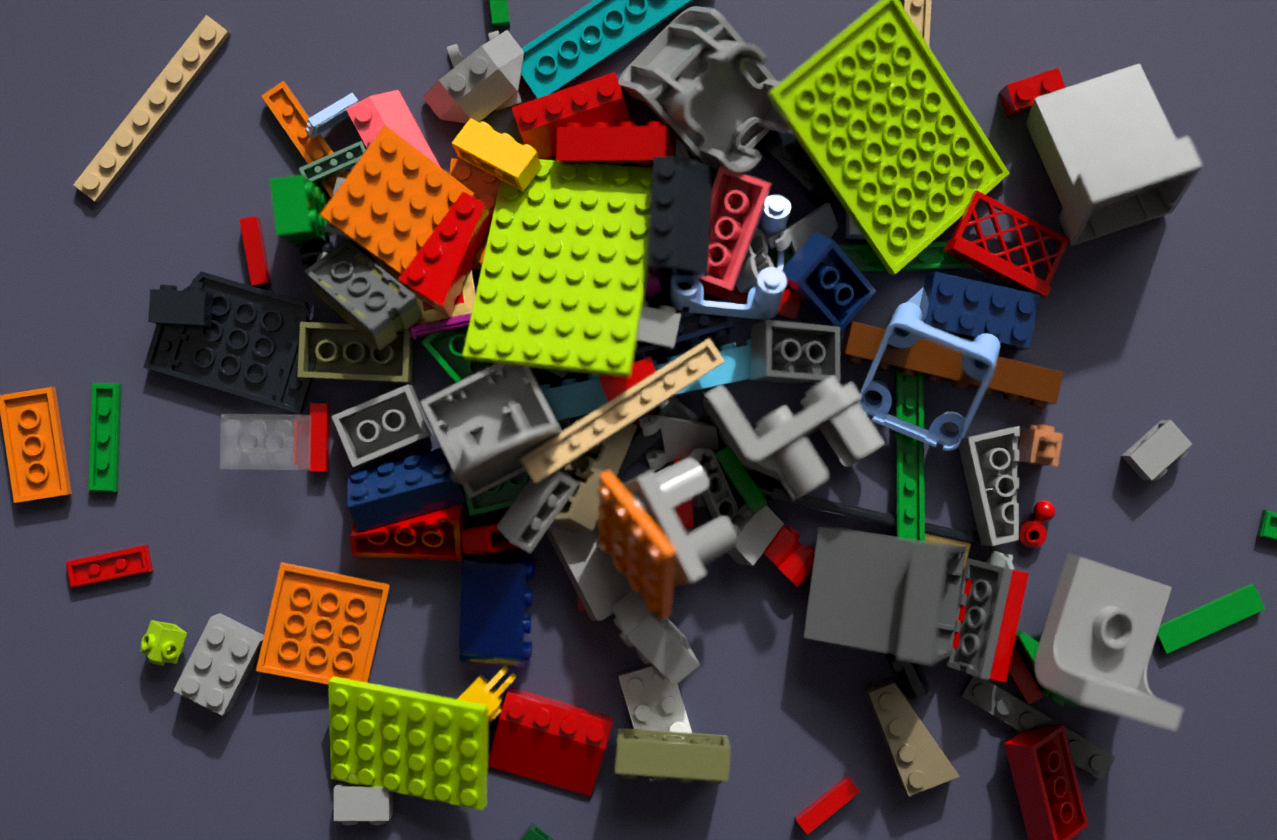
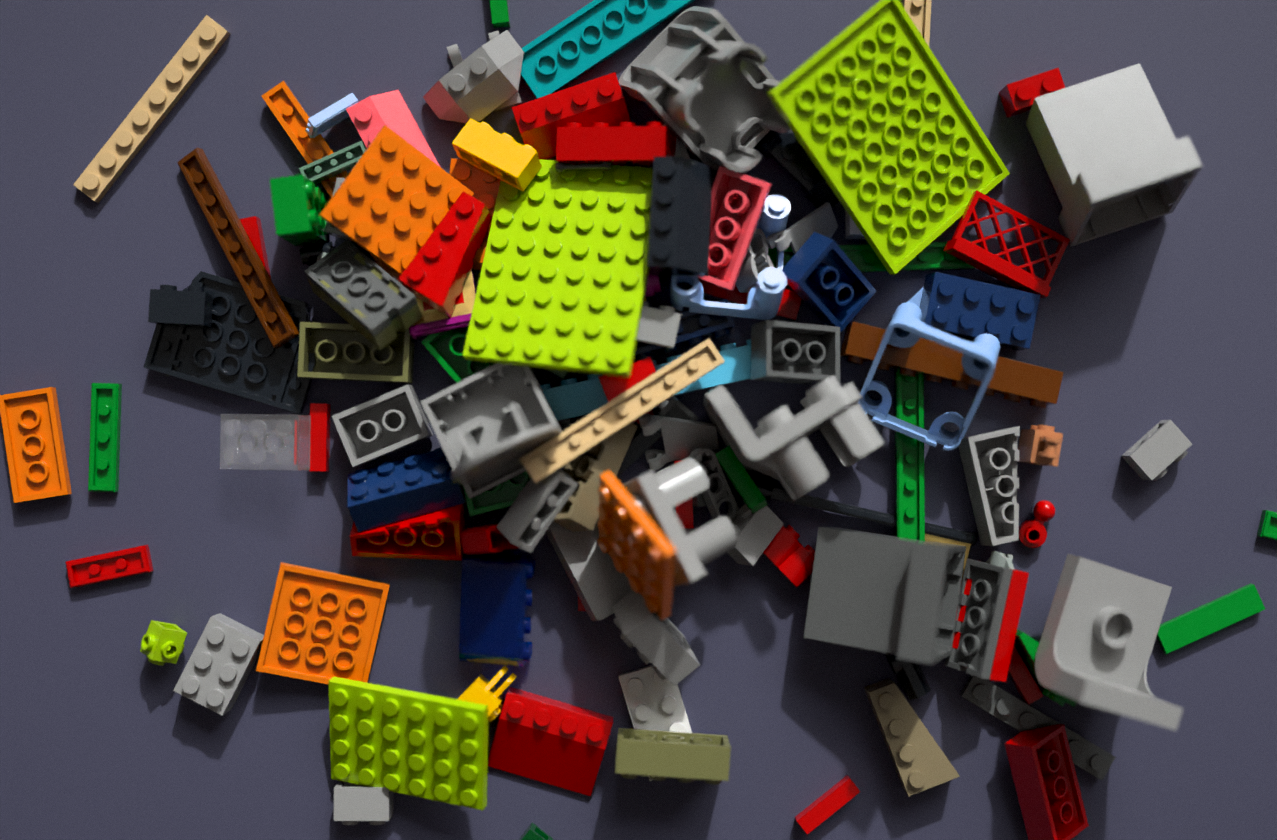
none -> reddish brown tile [177,148,299,348]
none -> dark grey hinge [555,162,611,173]

